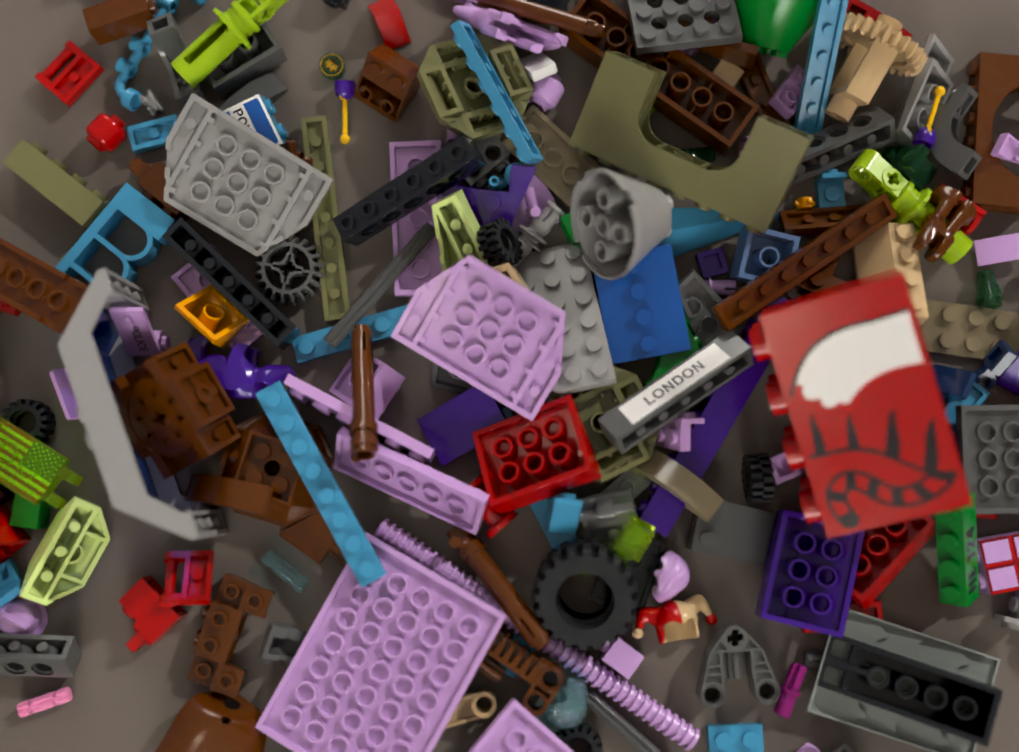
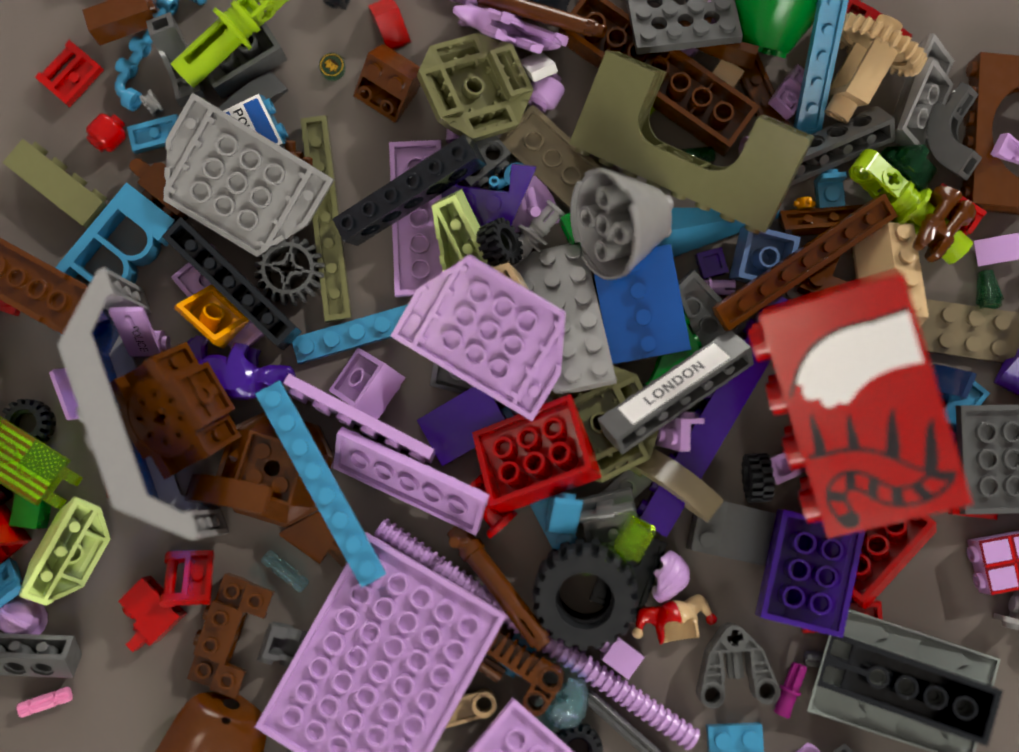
dark grey axle [324,222,436,348] -> none
hinge [334,80,355,144] -> none
reddish brown cylinder [350,324,378,462] -> none
dark azure plate [450,20,544,165] -> none
hinge [912,86,945,149] -> none
green brick [935,492,979,608] -> none
dark blue plate [974,340,1017,389] -> none

